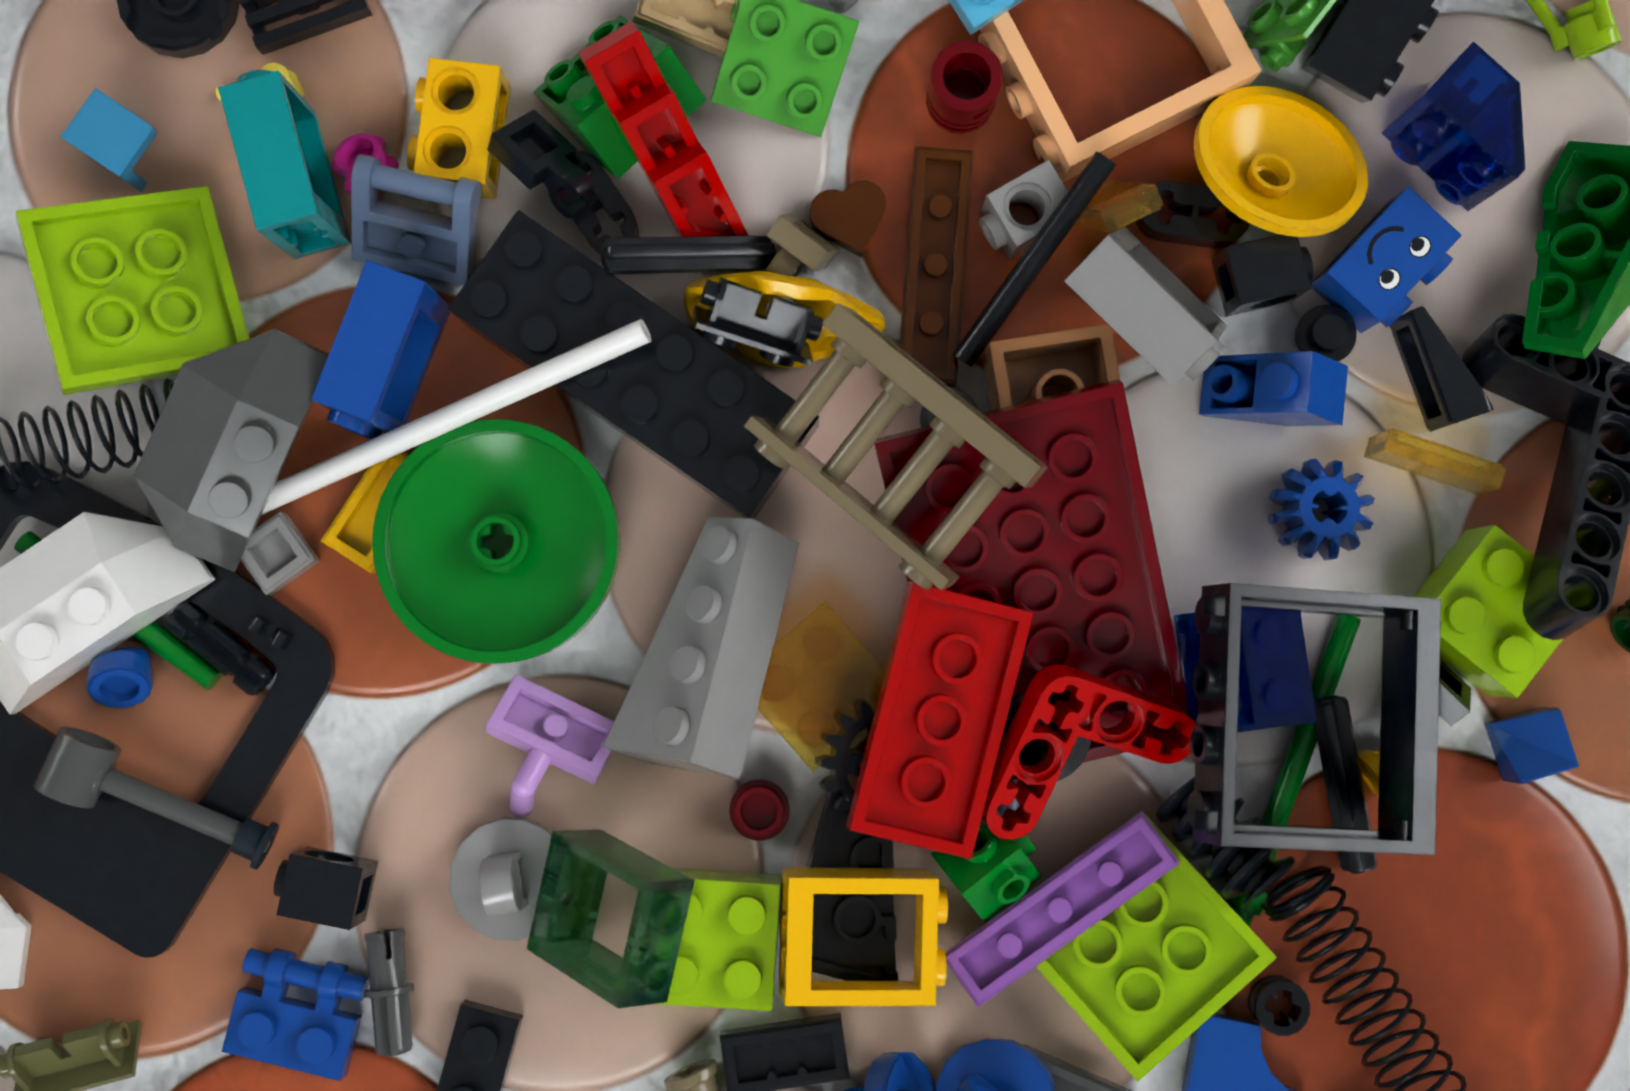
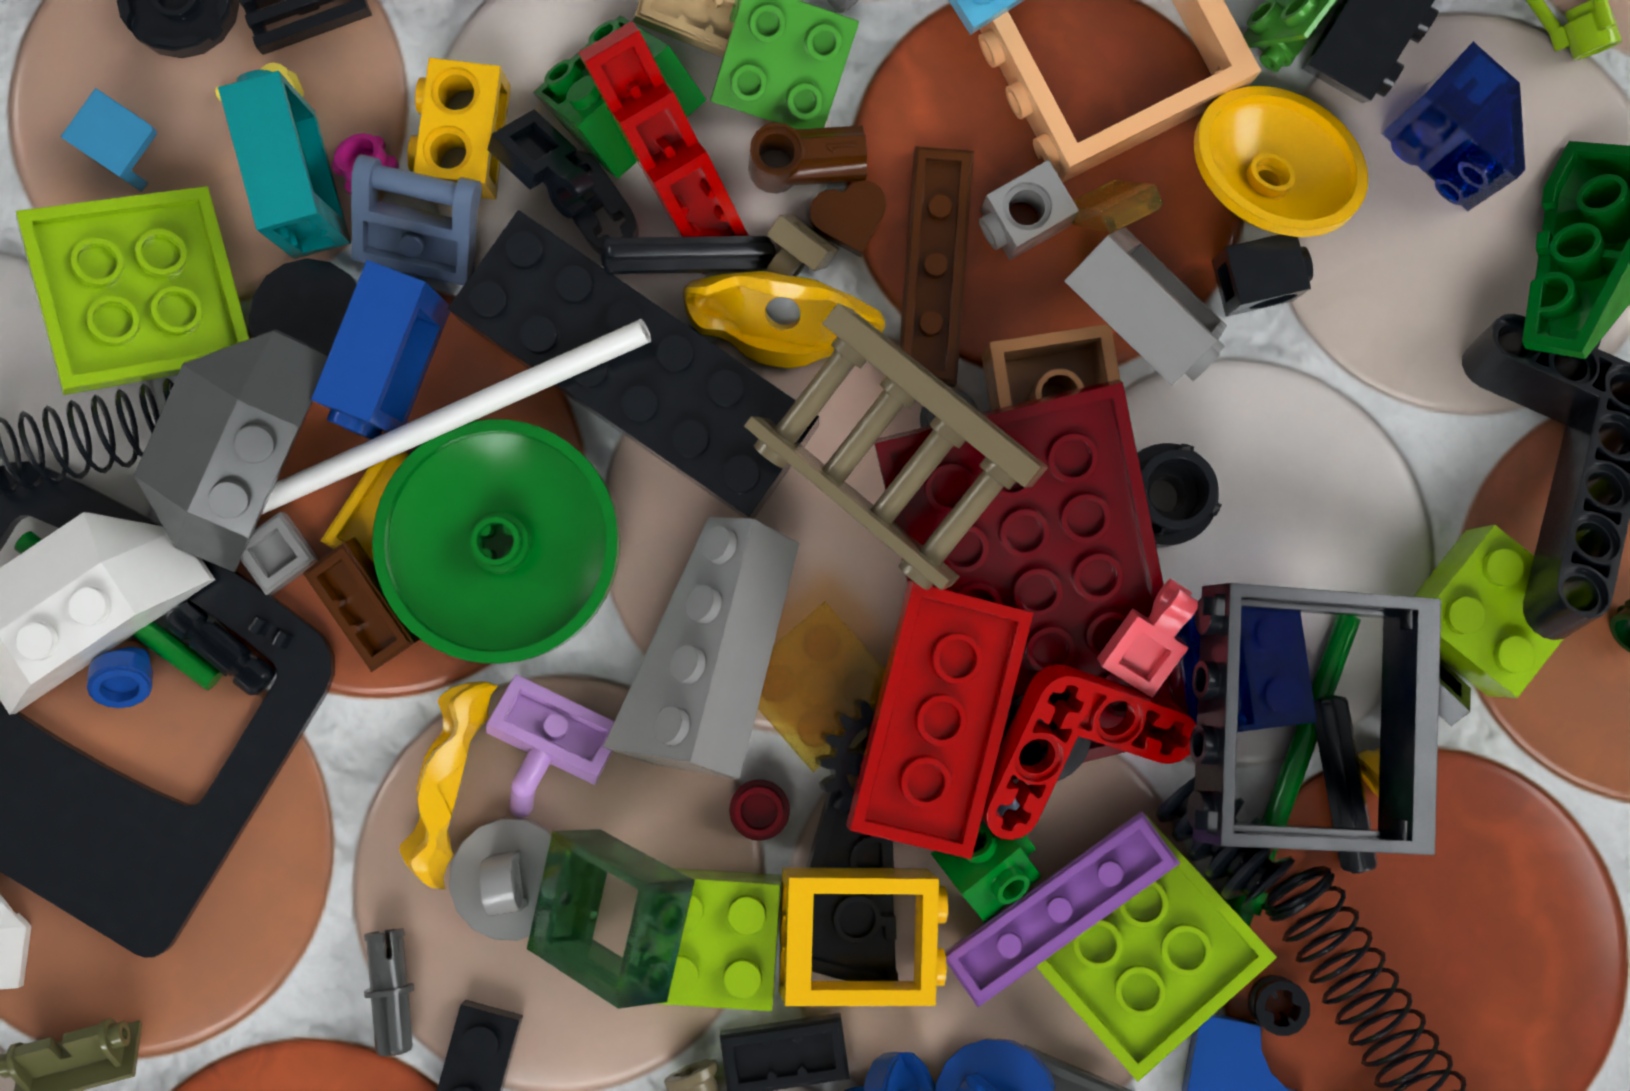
dark grey piece [33,727,279,870] -> none
blue plate [221,948,369,1081] -> none
black brick [274,846,378,930] -> none
black hinge [693,277,823,367] -> none
dark red piece [926,41,1003,134] -> none
black bar [953,151,1116,367] -> none
black beam [1134,181,1250,249] -> none
blue slope [1199,351,1348,426] -> none
blue gear [1267,458,1375,561] -> none
black plate [1295,305,1357,362] -> none
blue brick [1310,186,1462,333] -> none
clear yellow tile [1364,428,1506,494] -> none
black slope [1390,306,1494,432] -> none
blue slope [1485,706,1579,784] -> none
none -> black tile [248,258,358,353]
none -> reddish brown plate [303,537,420,672]
none -> yellow piece [399,681,498,890]
none -> reddish brown piece [748,123,867,194]
none -> coral plate [1097,578,1198,698]
none -> black piece [1137,443,1222,548]

